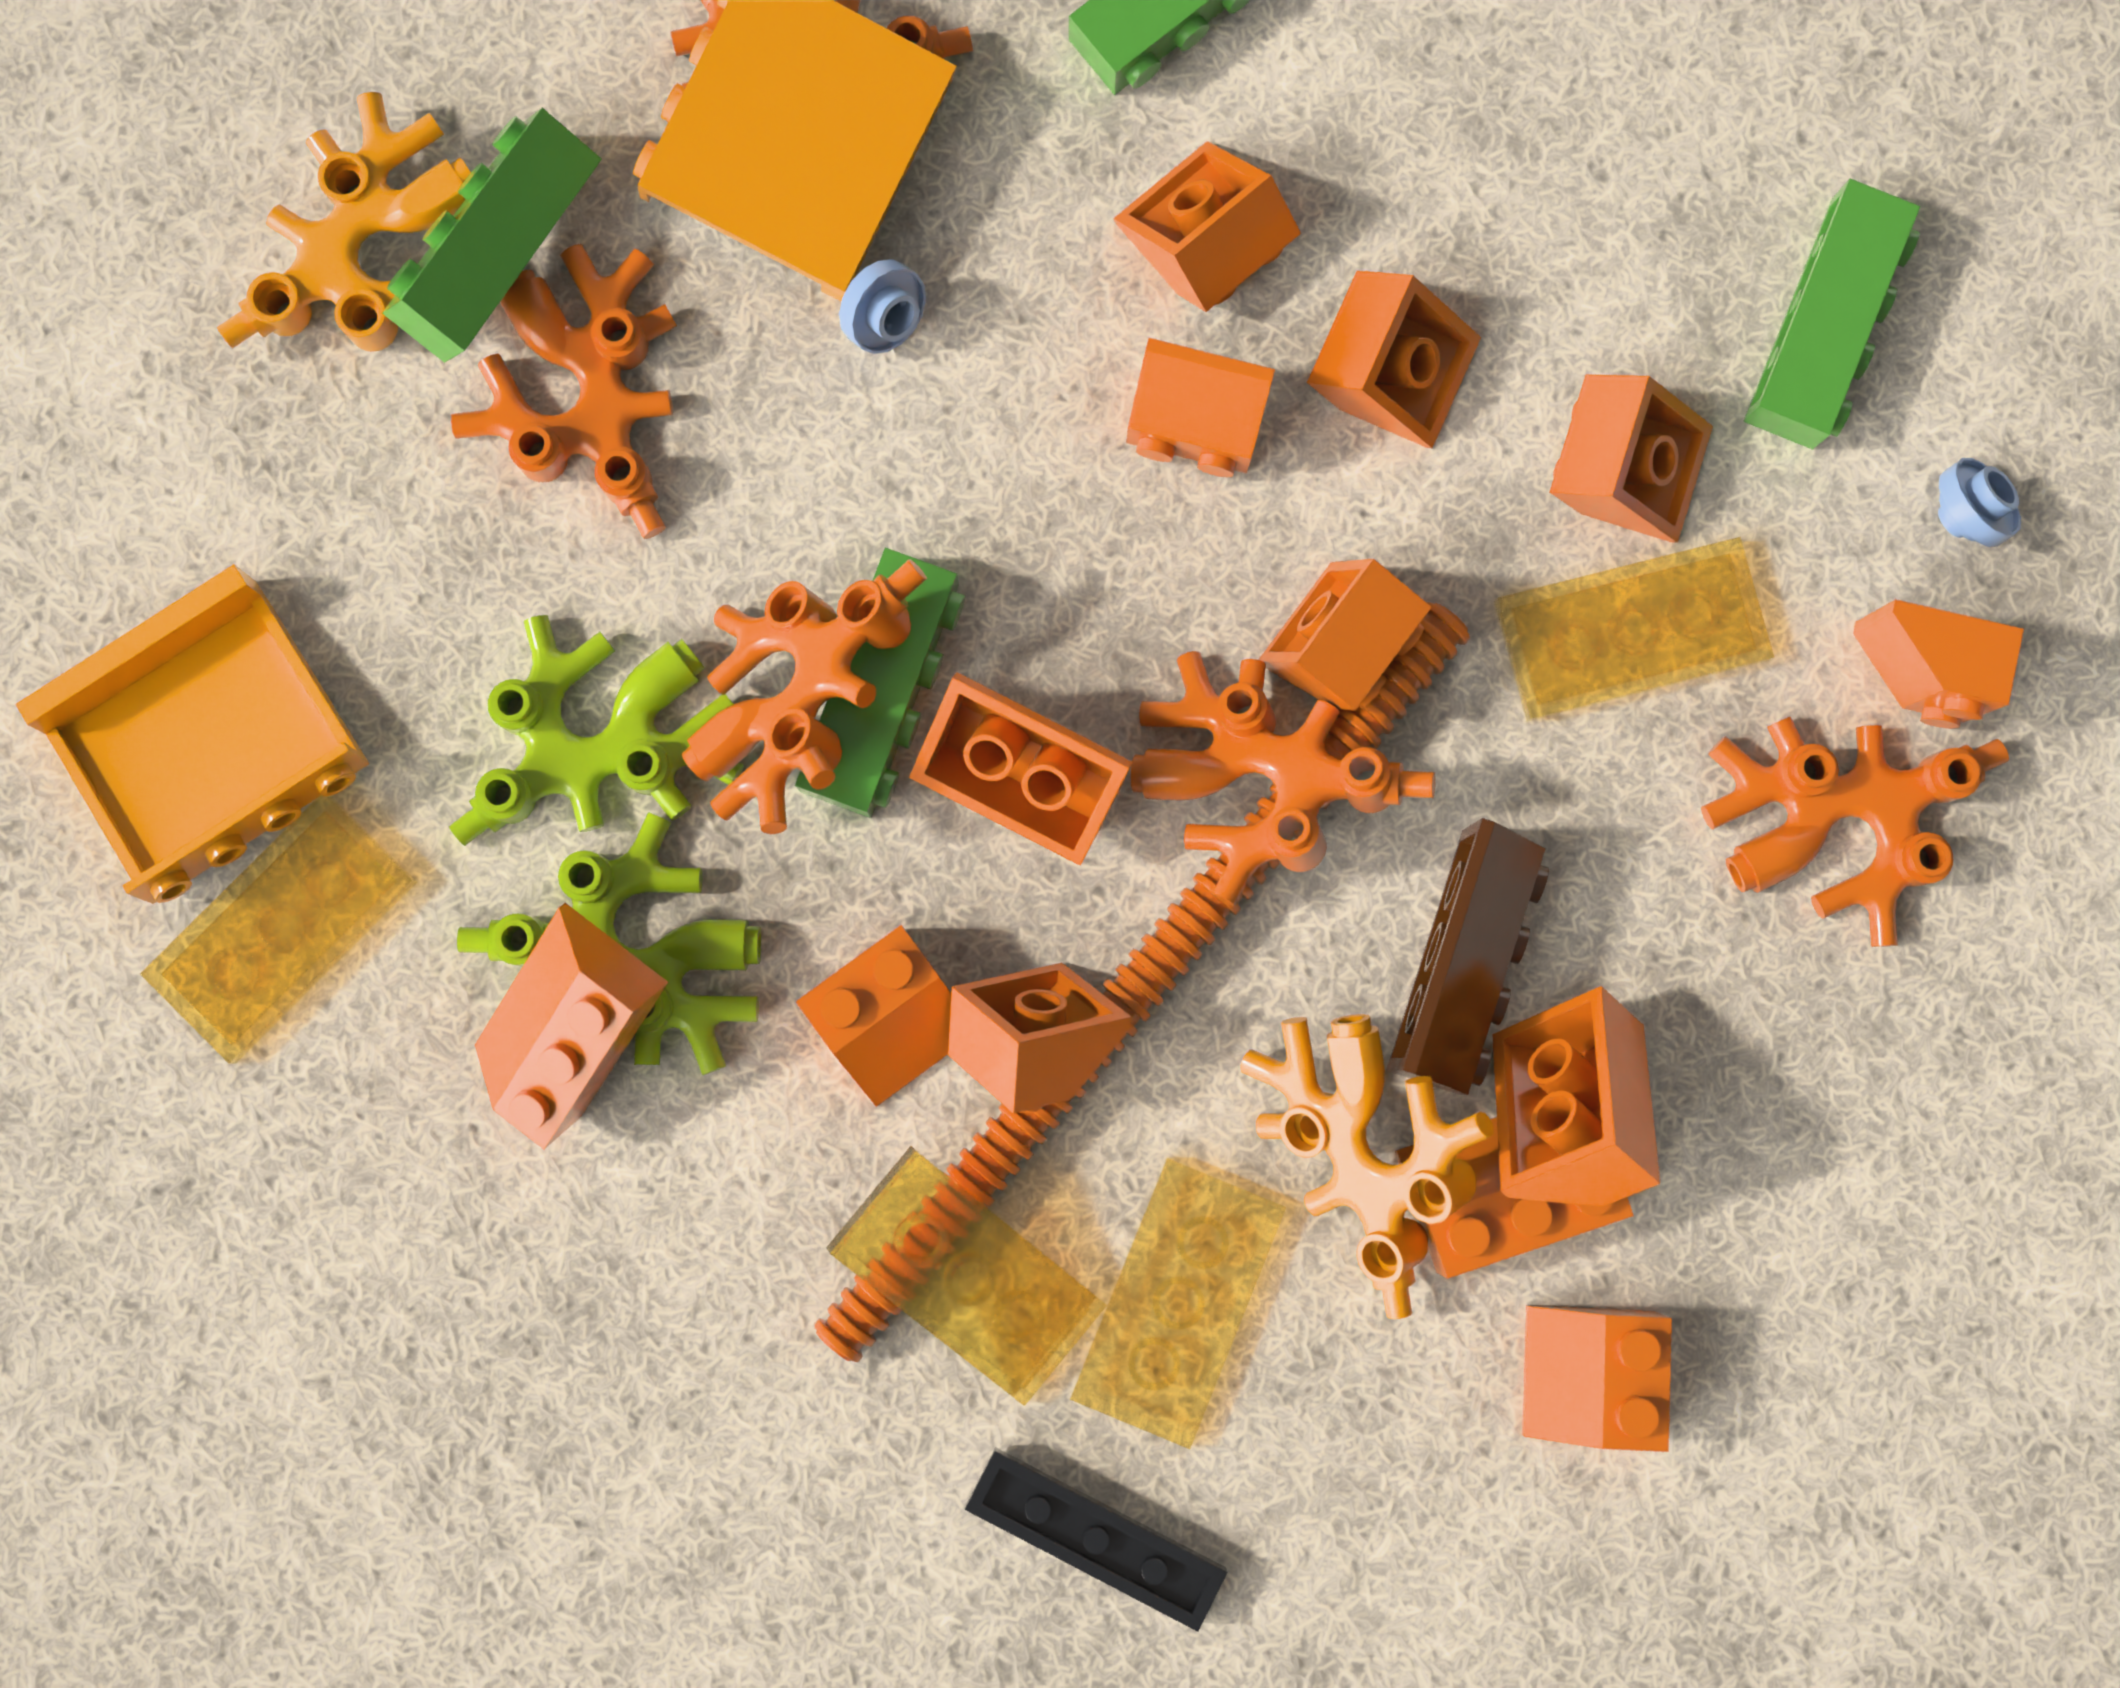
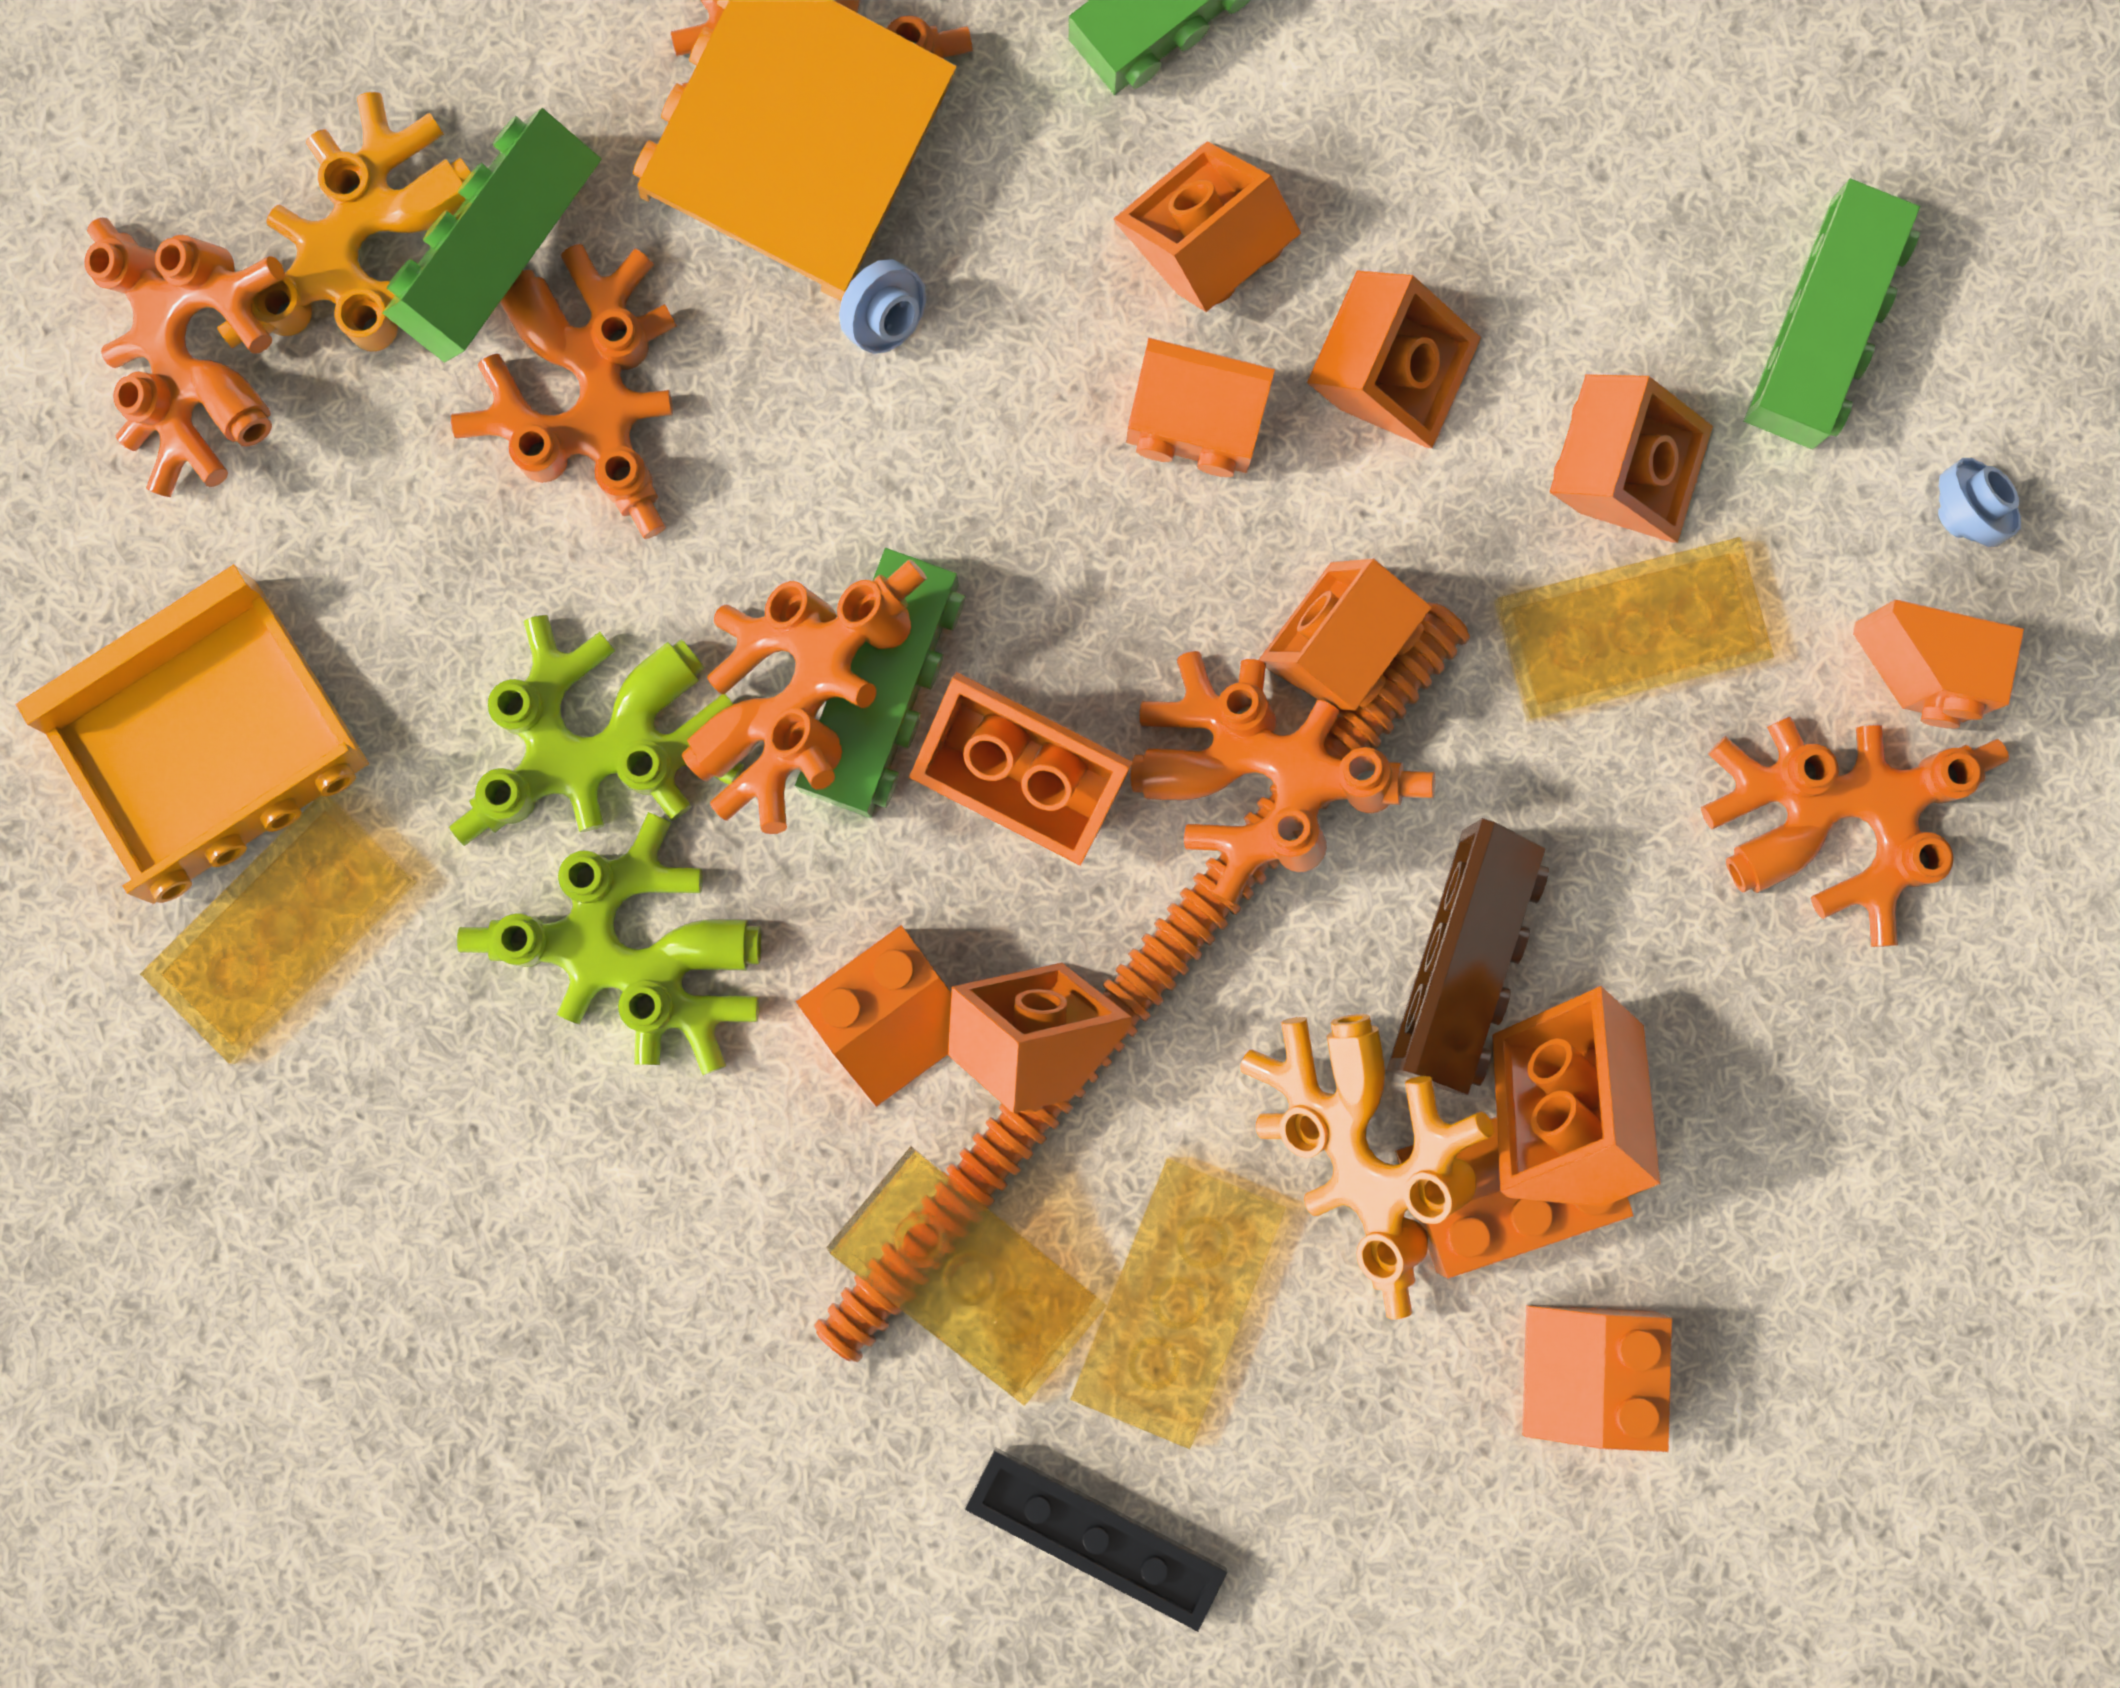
slope [475,903,669,1150] -> none
none -> orange plant [85,217,285,497]

